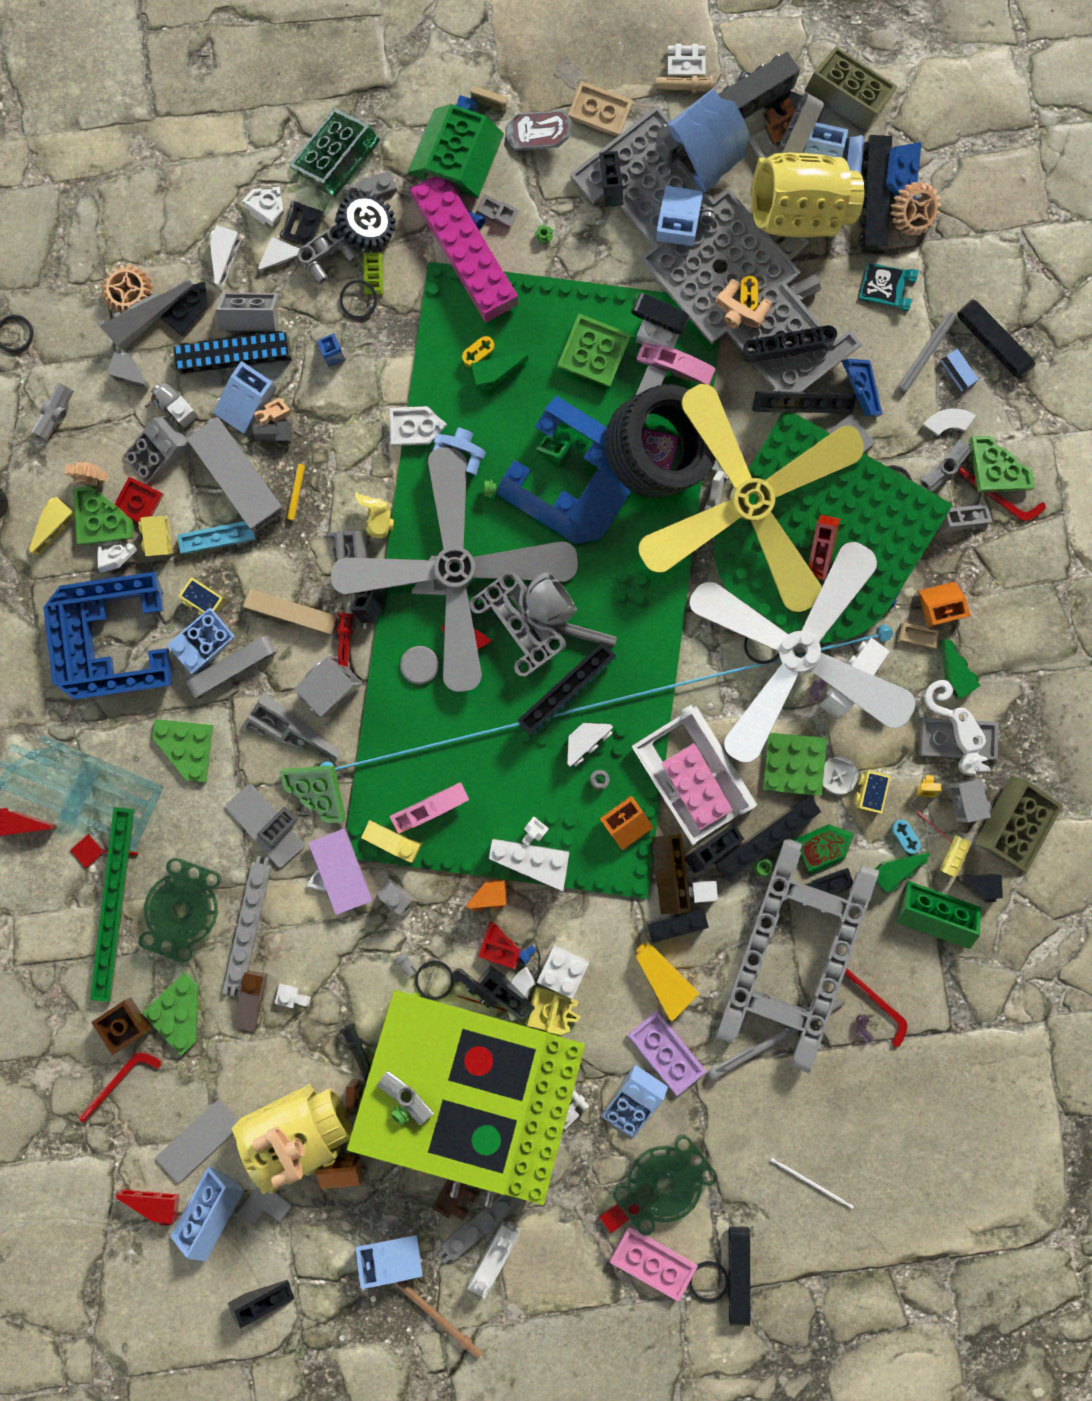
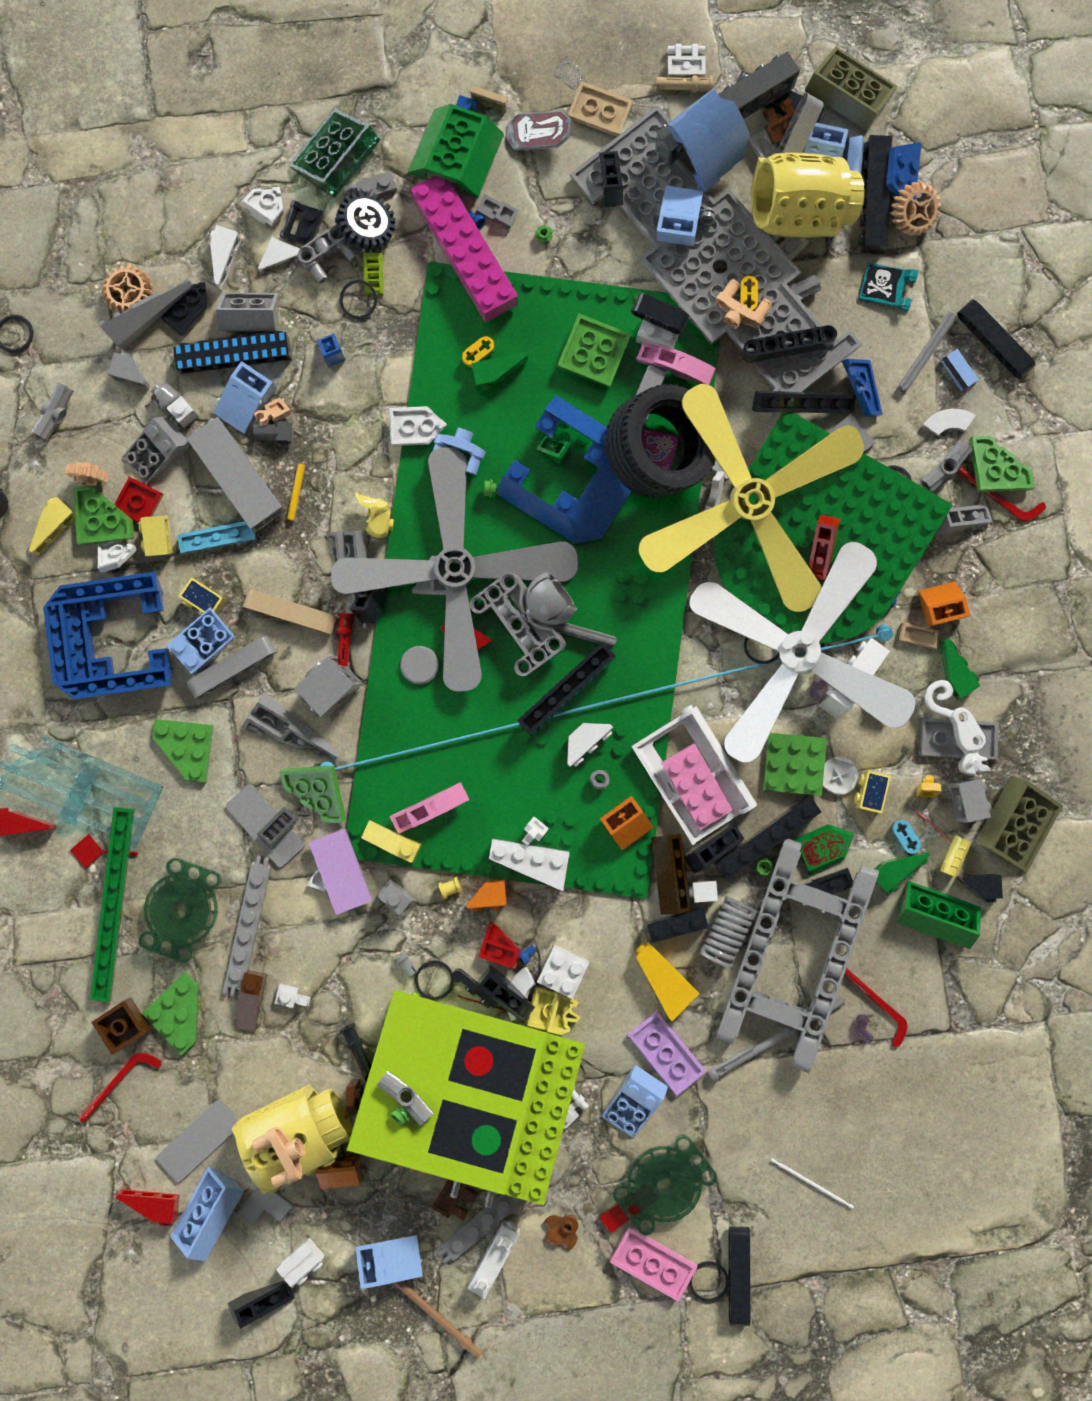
none -> white brick [277,1238,324,1287]
none -> light yellow bush [438,877,462,899]
none -> dark orange plate [544,1215,578,1250]
none -> light grey piece [699,896,758,969]

